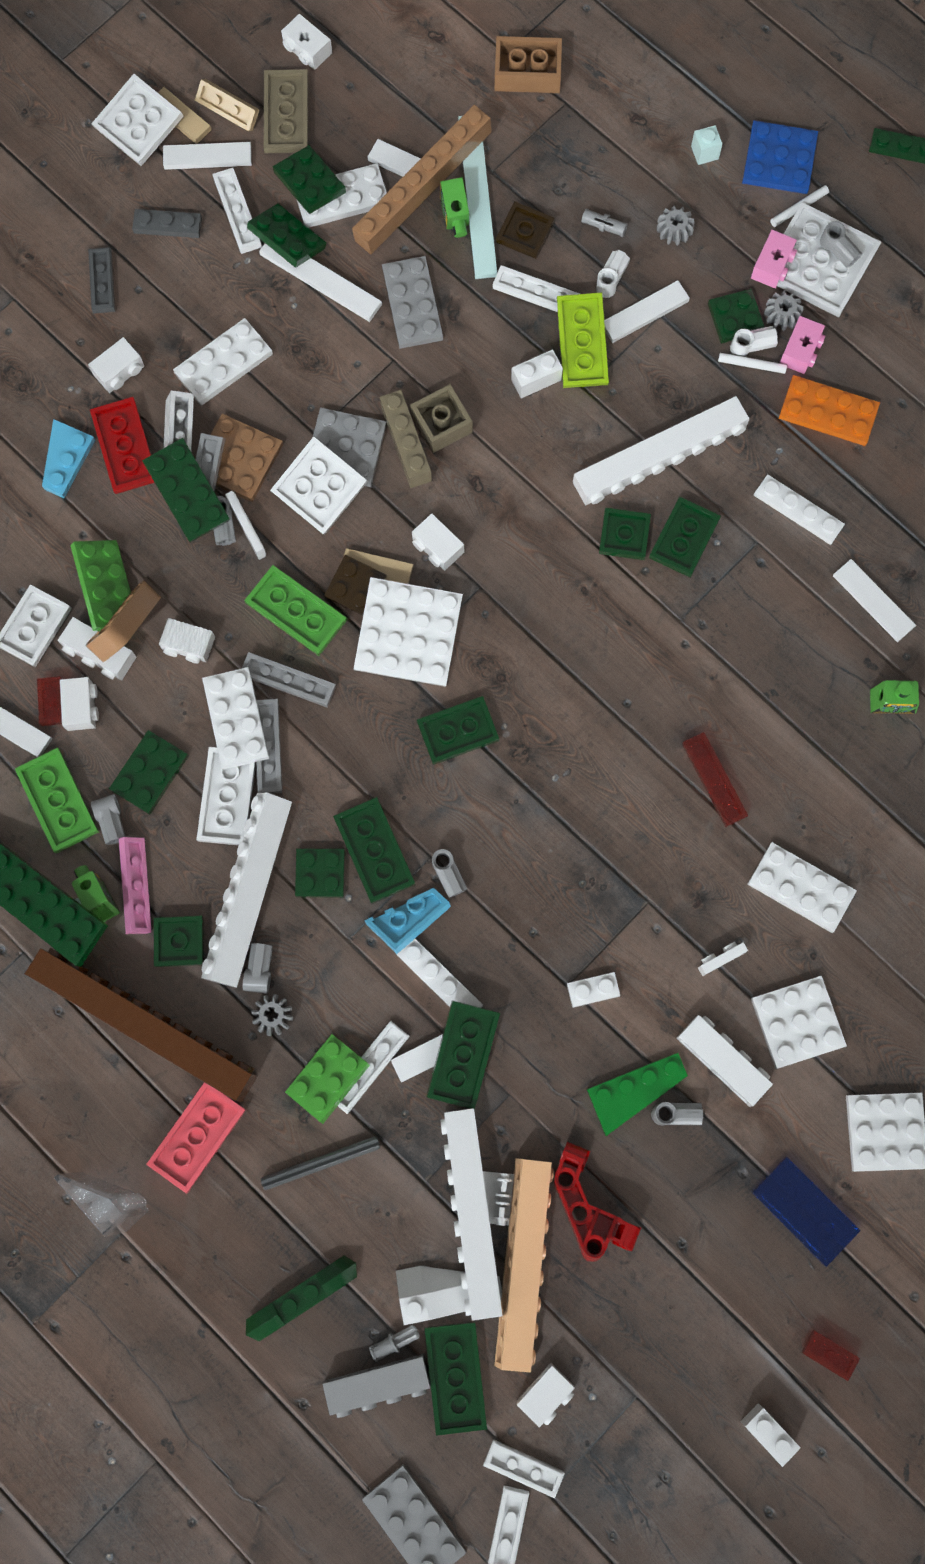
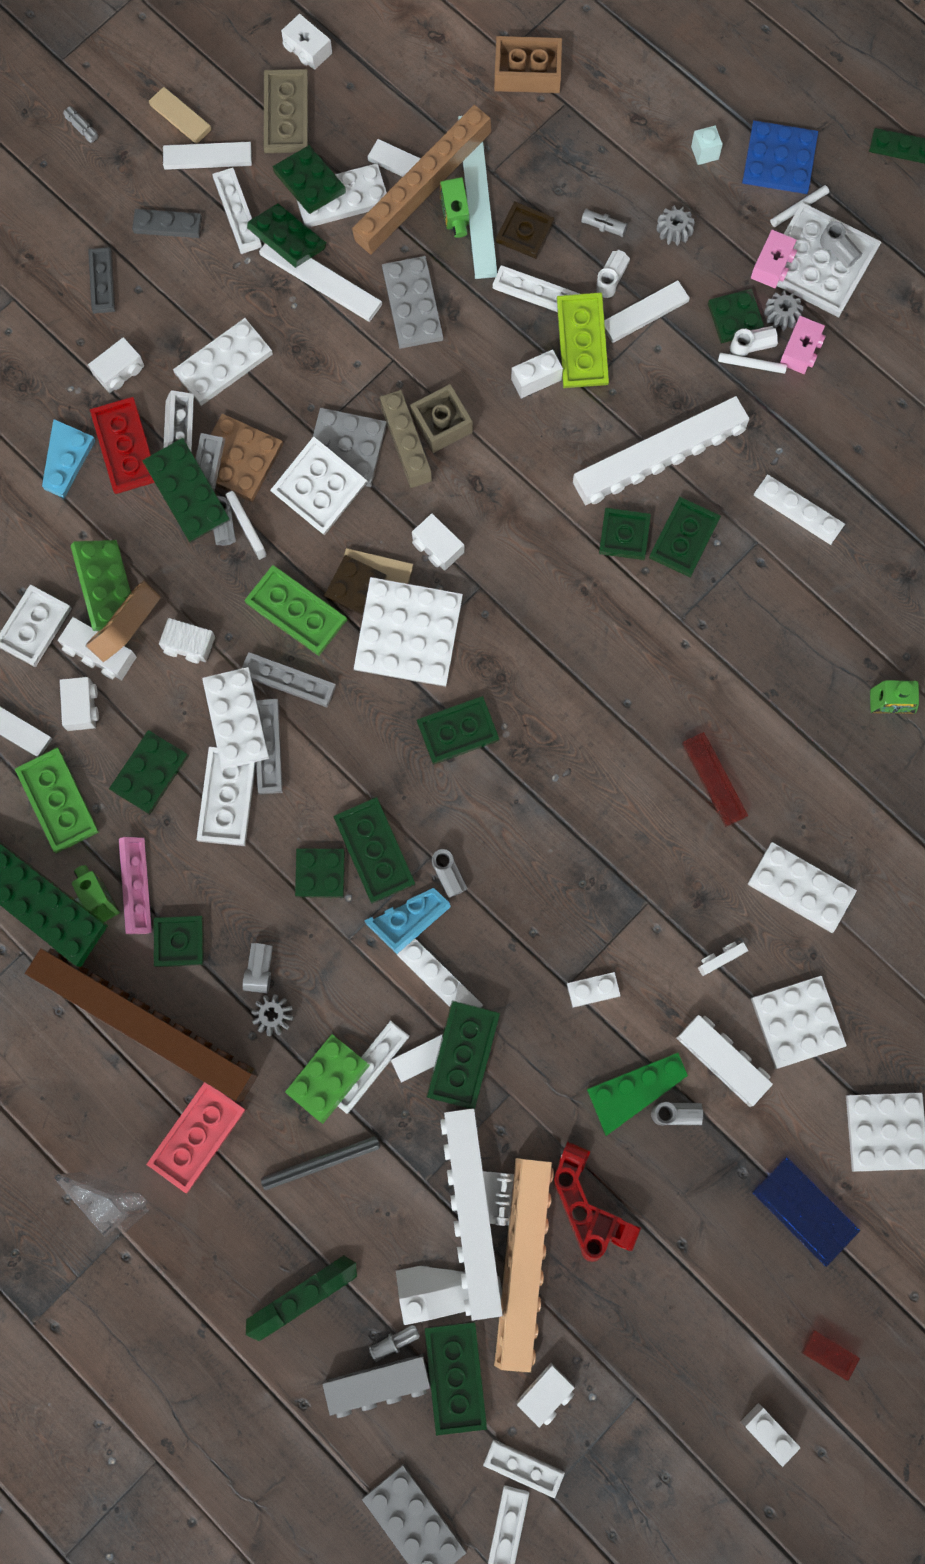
clear red plate [37,676,62,726] -> none
light grey piece [91,794,126,845] -> none
white plate [92,74,184,166] -> none
tan plate [195,79,259,131] -> none
white brick [201,793,292,988] -> none
orange plate [778,375,880,446] -> none
white tile [833,559,916,643] -> none
none -> light grey axle [63,106,99,143]

